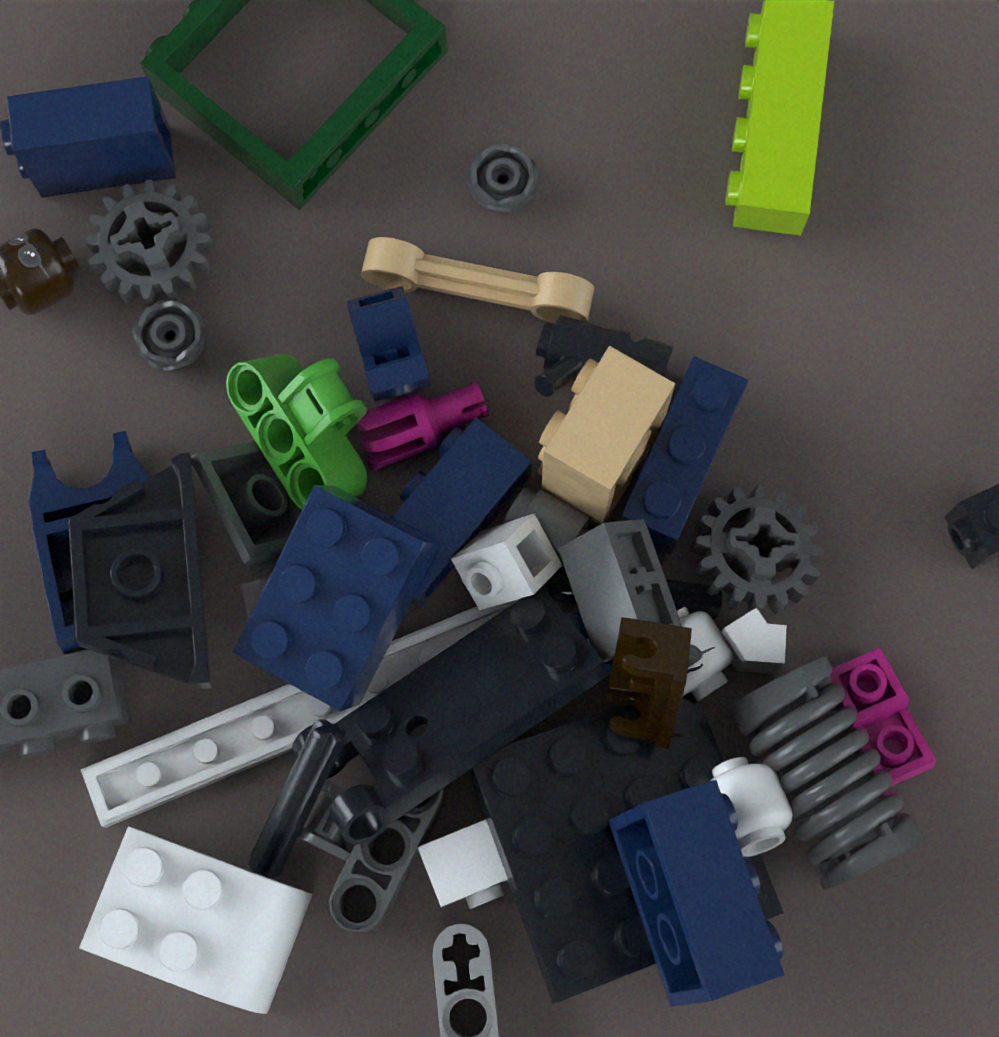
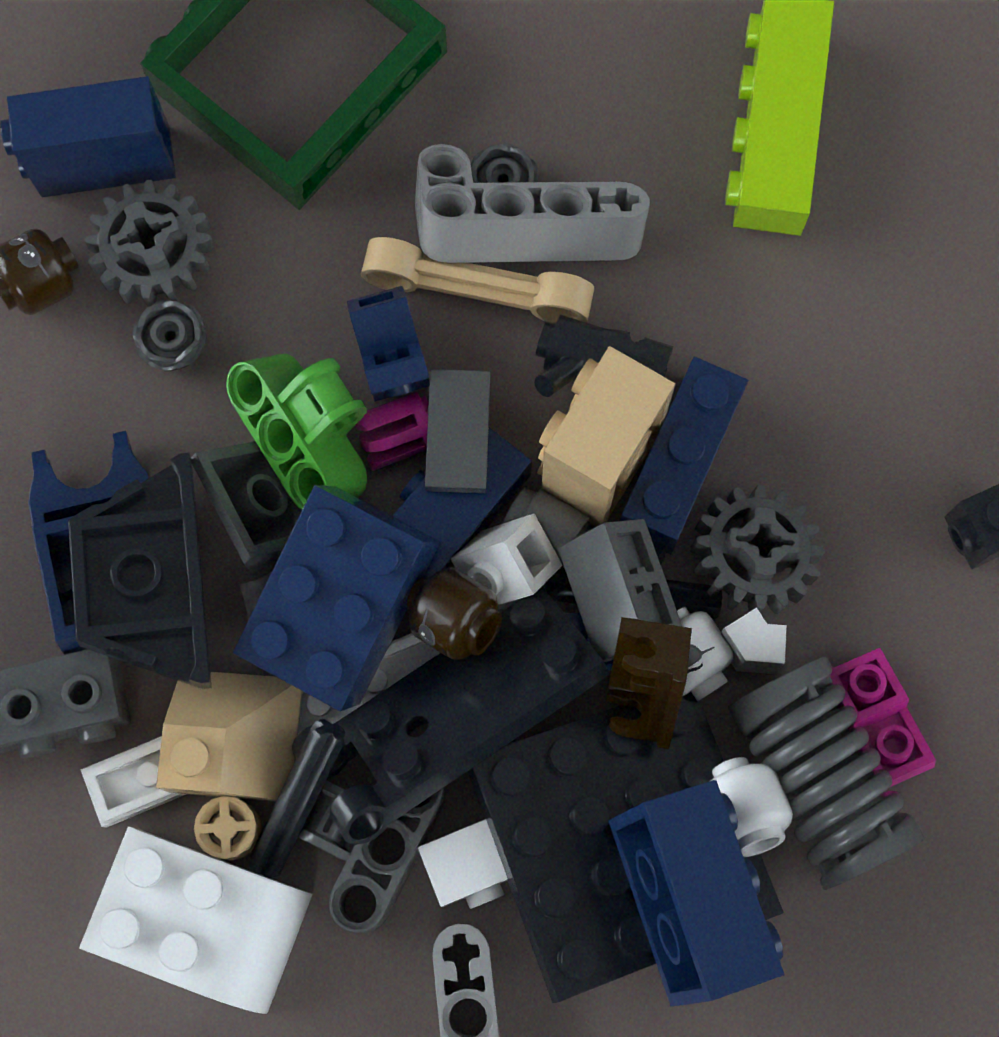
none -> tan slope [156,672,303,801]
none -> tan wheel [194,796,263,861]
none -> dark brown head [407,567,502,660]
none -> light grey beam [415,144,650,263]
none -> dark grey tile [425,369,491,493]

